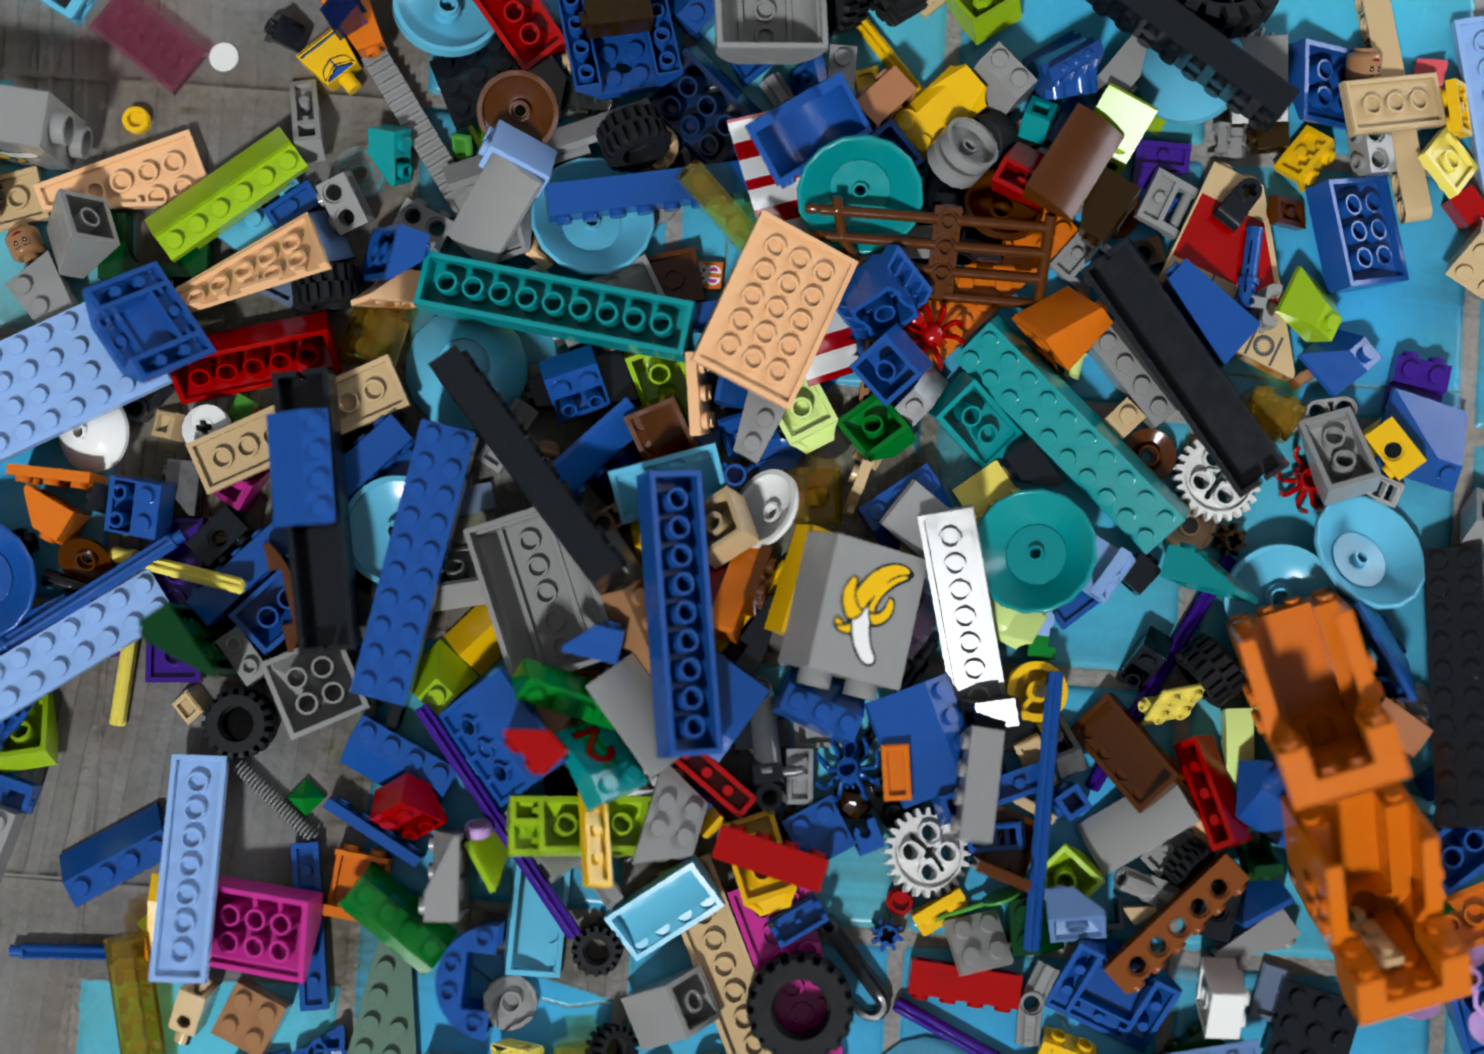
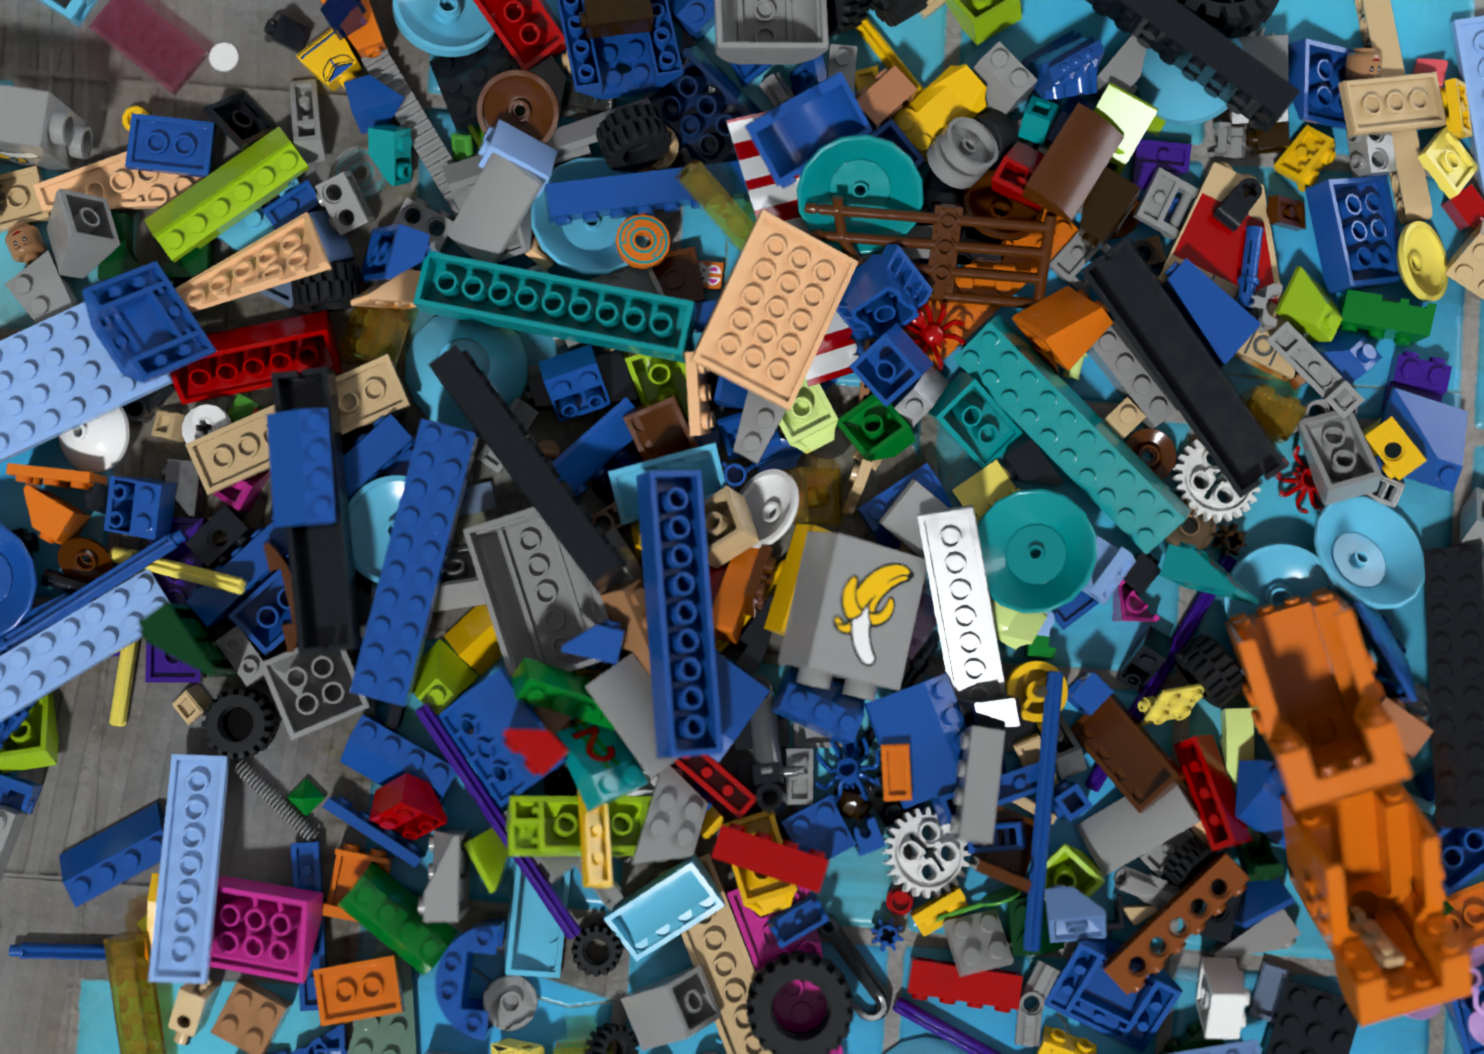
lavender tile [464,818,493,840] -> none
none -> blue plate [125,113,216,178]
none -> black slope [203,91,277,151]
none -> orange plate [313,955,405,1026]
none -> blue slope [344,74,405,134]
none -> orange tile [615,214,671,269]
none -> blue panel [1067,672,1114,716]
none -> dark pink slope [1112,580,1160,622]
none -> light grey slope [1266,321,1365,419]
none -> green wedge [1337,289,1437,347]
none -> light yellow dish [1396,221,1448,302]

